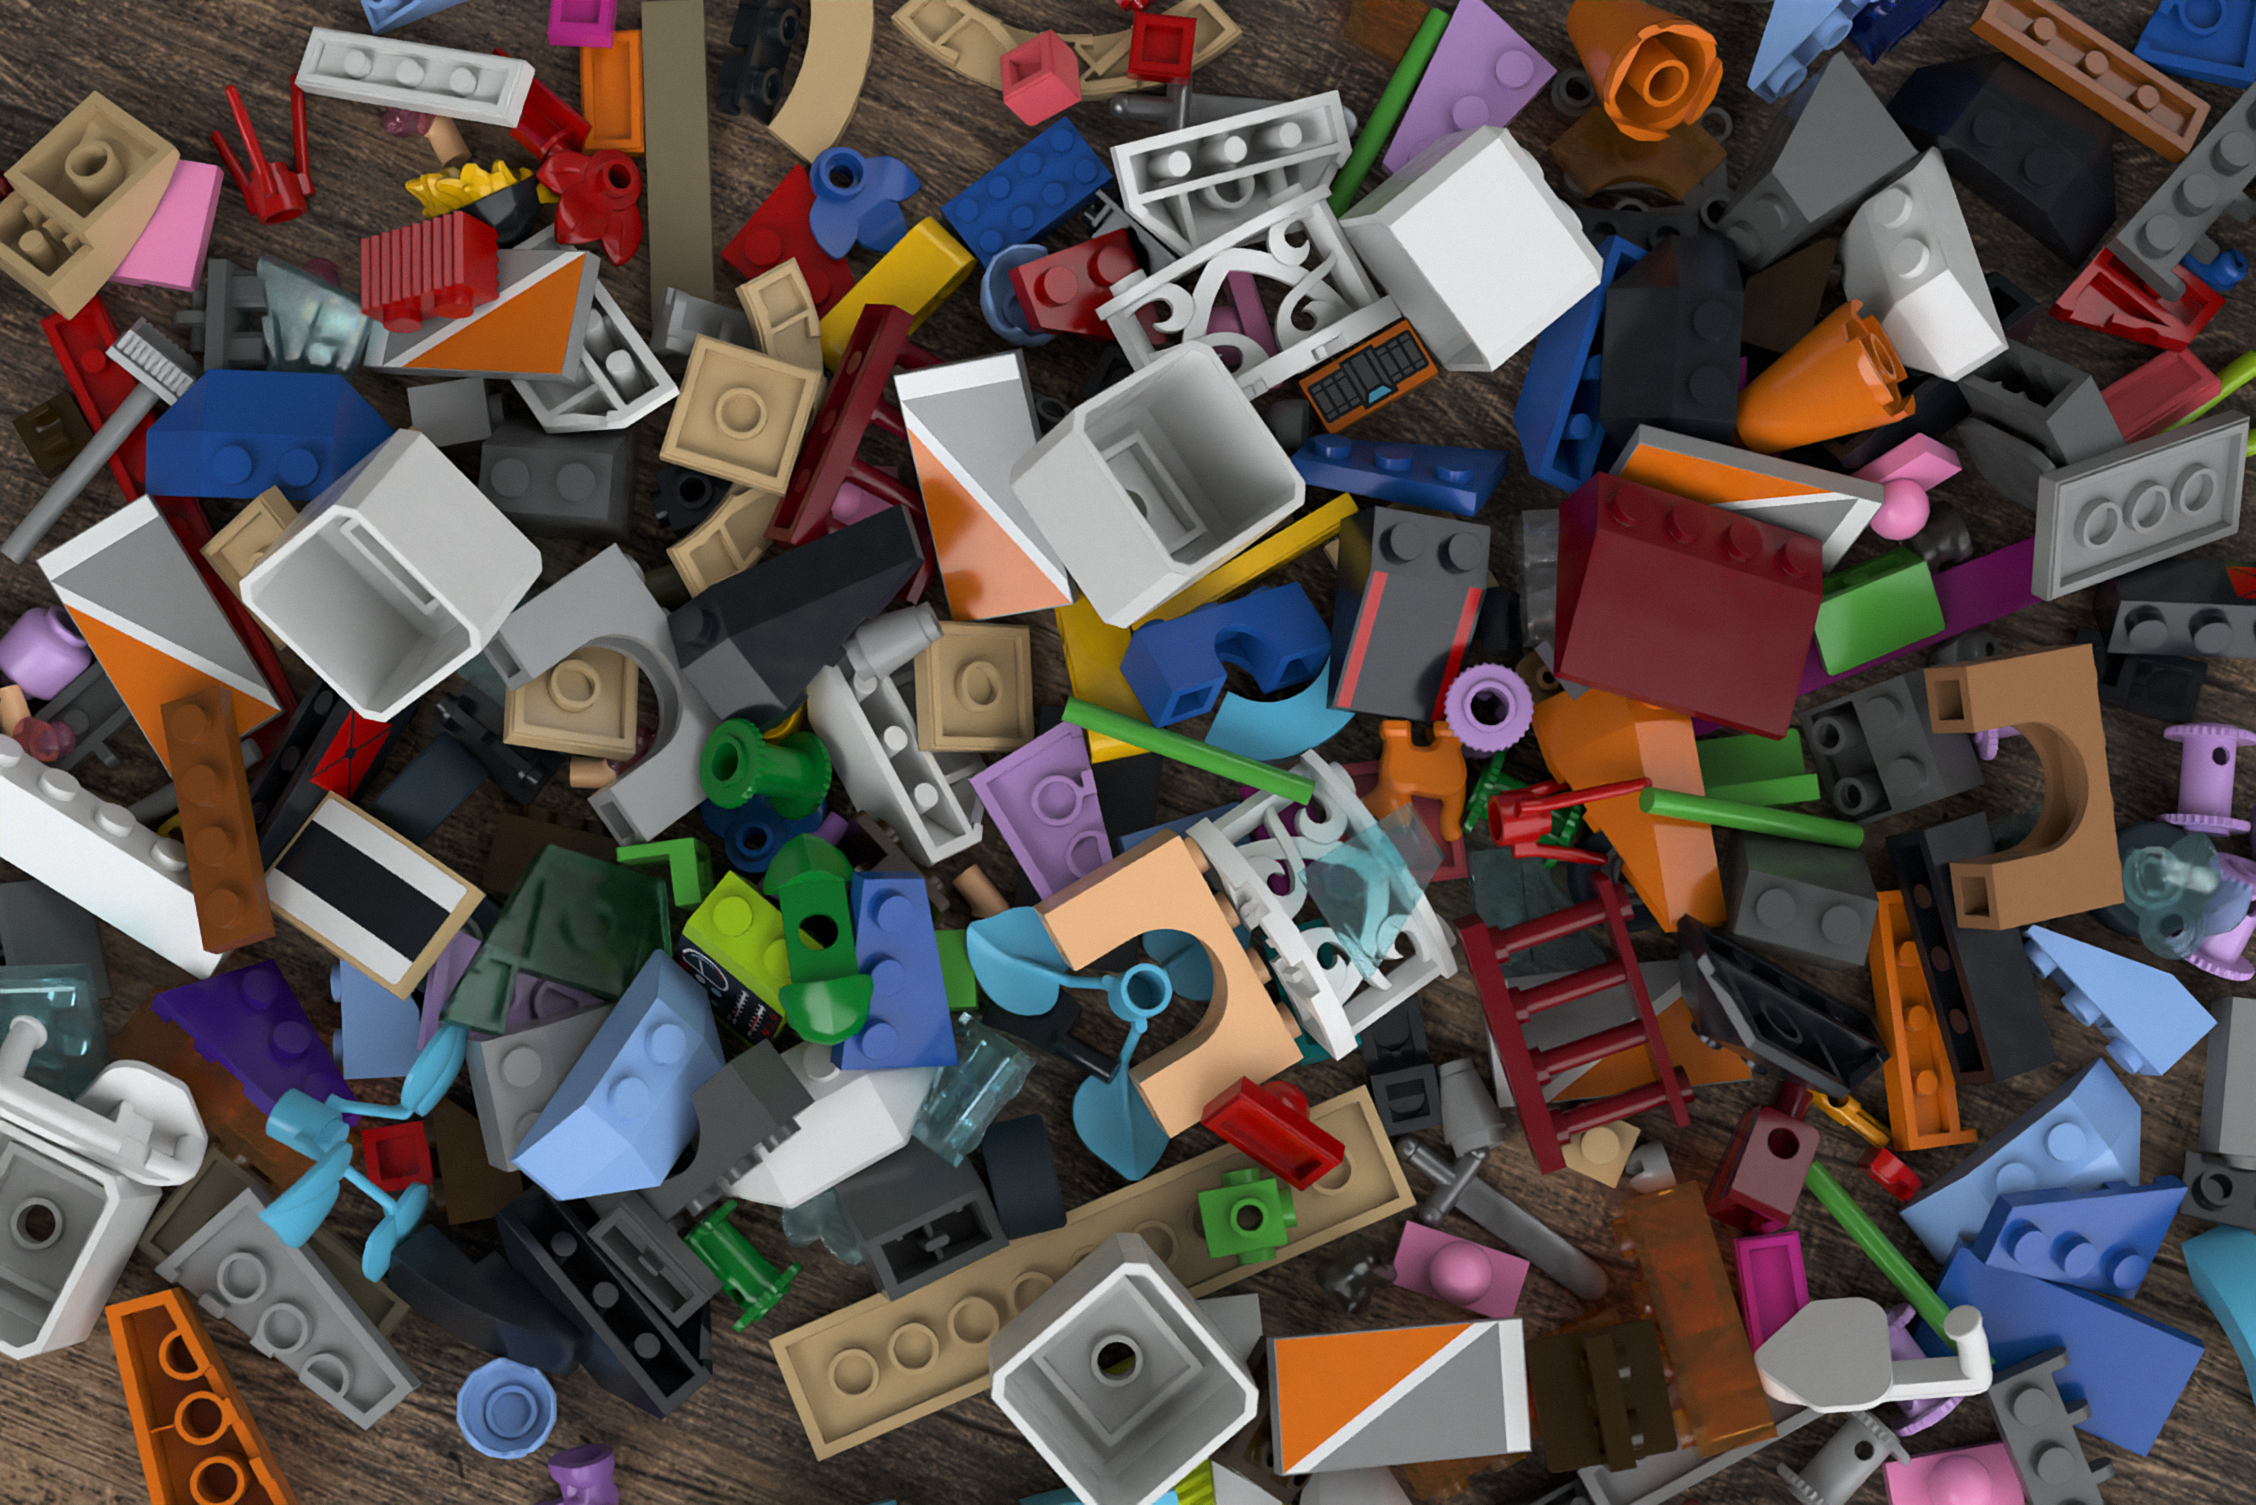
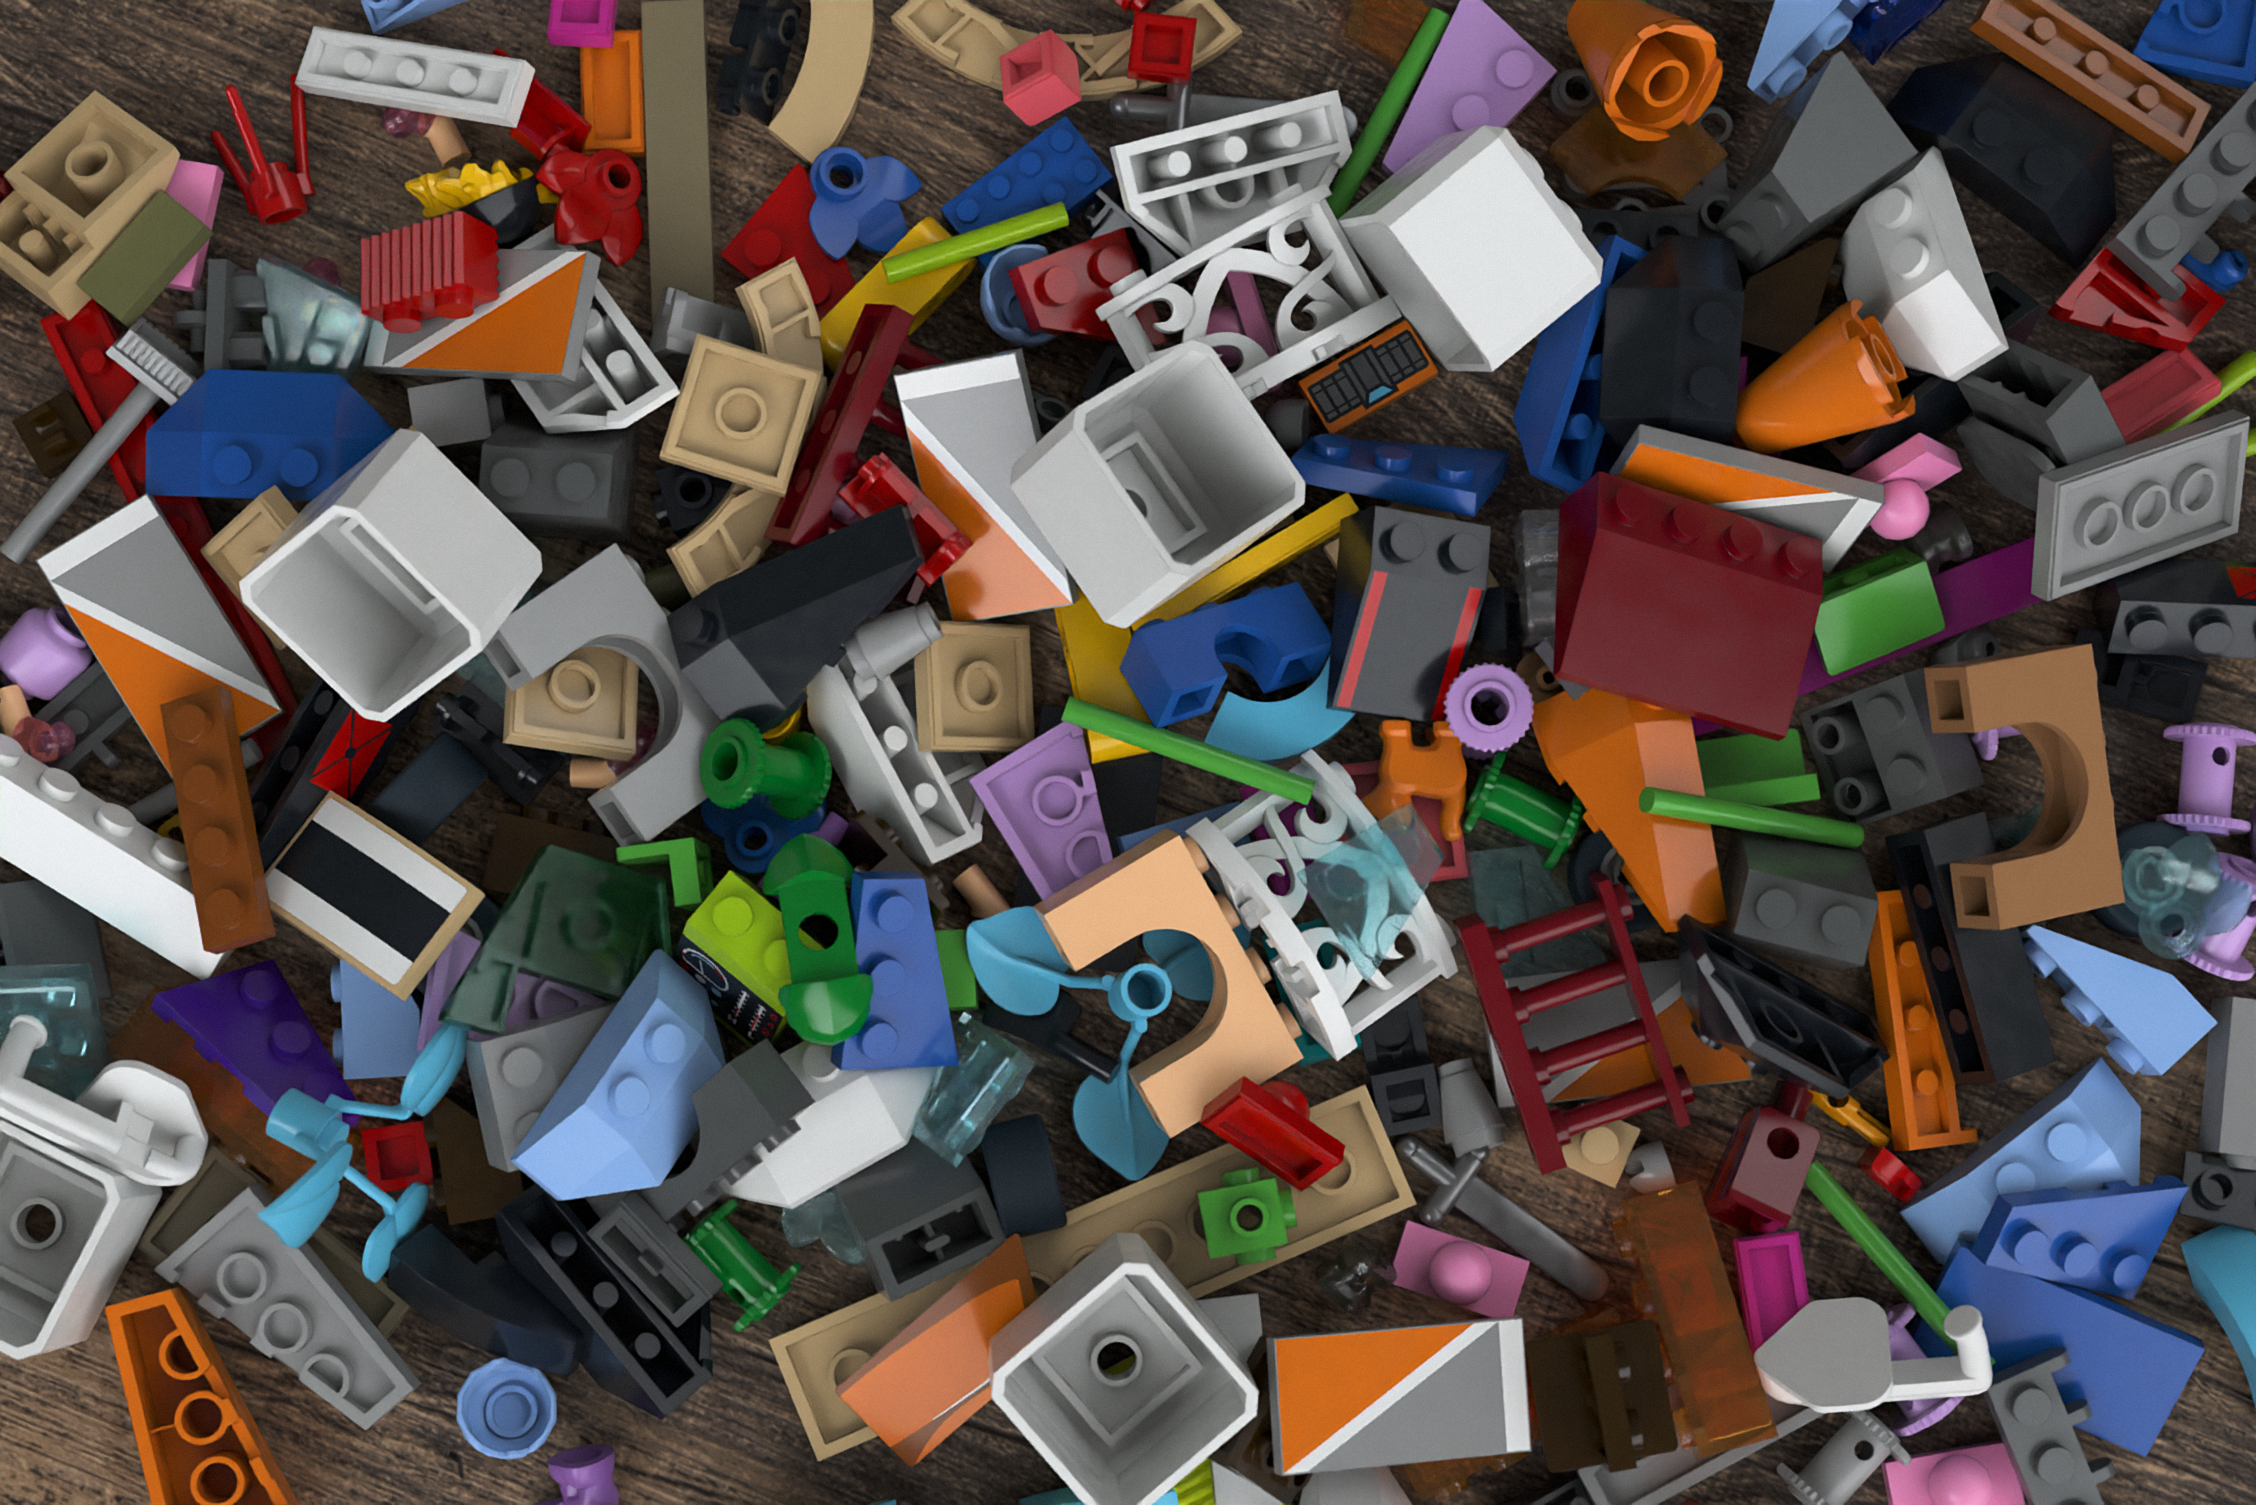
red plant [1487,777,1652,866] -> none
none -> olive tile [76,189,214,328]
none -> orange sticker [835,1234,1037,1467]
none -> red hinge [837,452,973,587]
none -> lime bar [881,201,1069,285]

